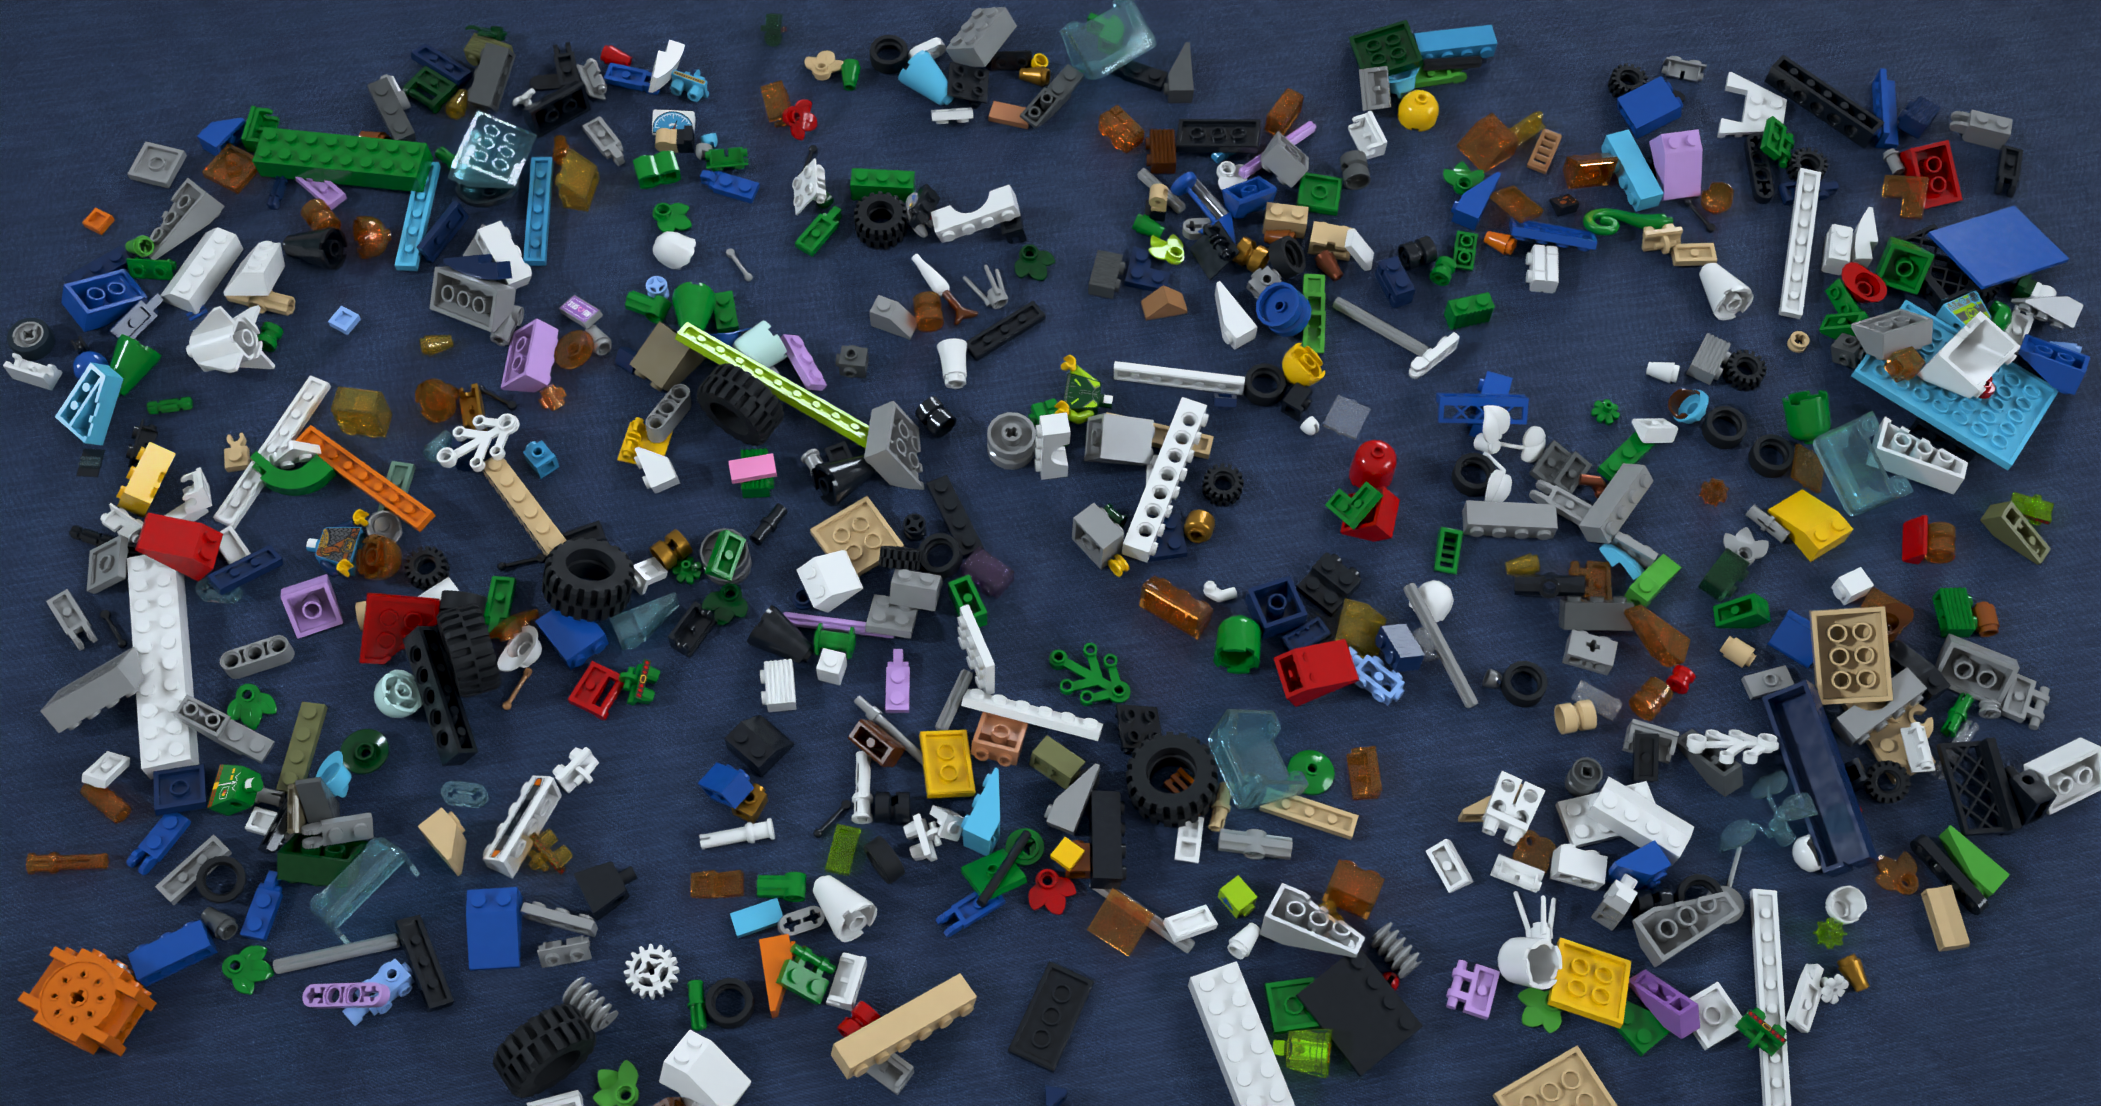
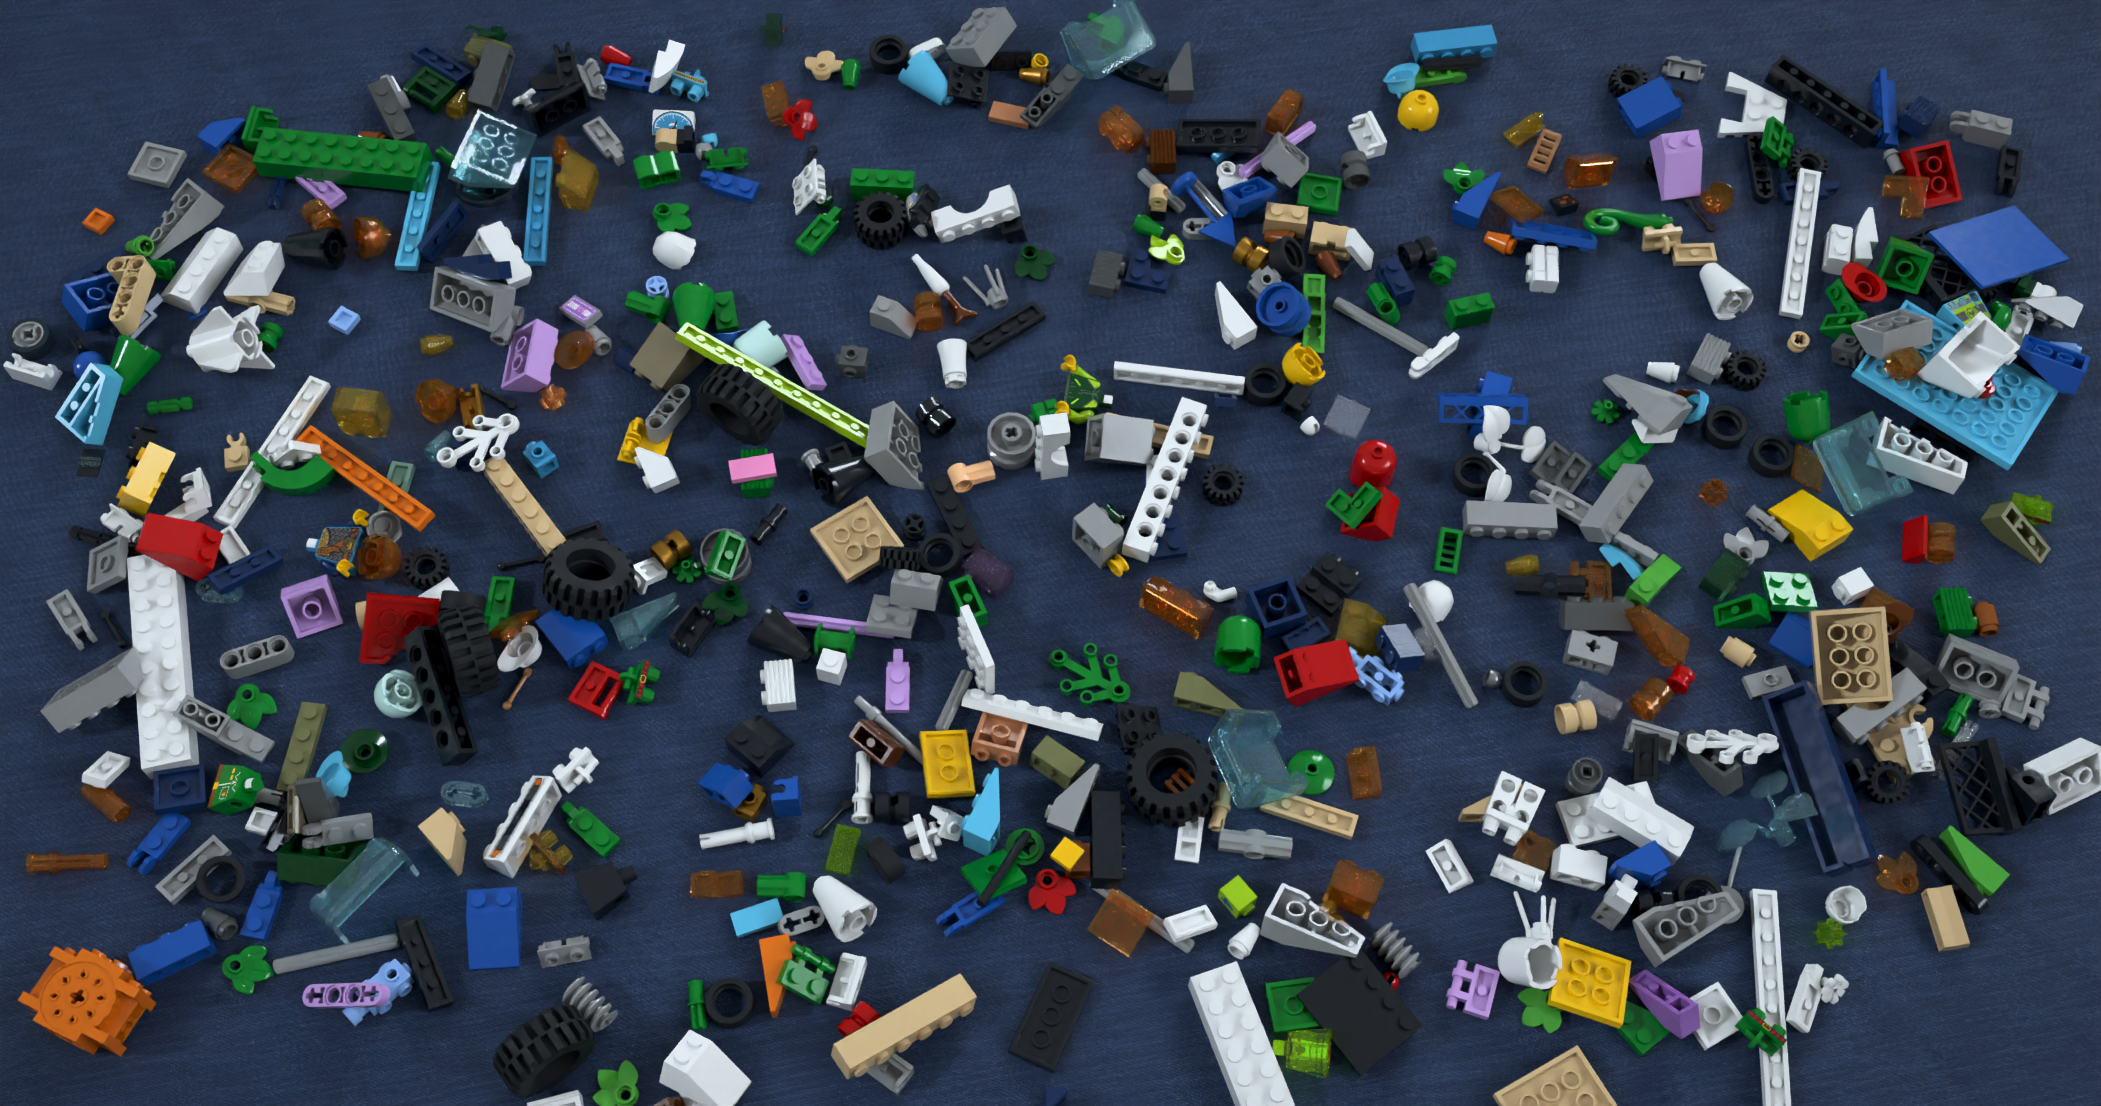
light grey plate [520,901,598,937] -> none
white gear [624,944,680,1000] -> none
light grey hinge [726,248,753,281] -> none
white slope [797,550,863,613] -> none
white plate [931,107,973,124] -> none
medium nougat slope [1141,285,1188,321] -> none
pearl gold head [1184,509,1215,543] -> none
black hinge [1189,221,1240,280] -> none
dark green plate [1349,20,1424,76] -> none
light grey hinge [1359,66,1391,111] -> none
green slope [1452,230,1478,271] -> none
clear orange slope [1457,113,1519,173] -> none
copper arm [1579,474,1607,498] -> none
medium azure brick [1601,129,1664,212] -> none
white hair [1792,834,1822,872] -> none
pearl gold cone [1837,953,1870,992] -> none
none -> tan beam [107,255,156,335]
none -> green hinge [560,801,621,859]
none -> blue hinge [771,776,802,817]
none -> light nougat piece [947,460,995,493]
none -> olive slope [1172,671,1243,723]
none -> green piece [1366,282,1400,325]
none -> light grey wedge [1603,374,1693,436]
none -> plate [1761,571,1818,613]

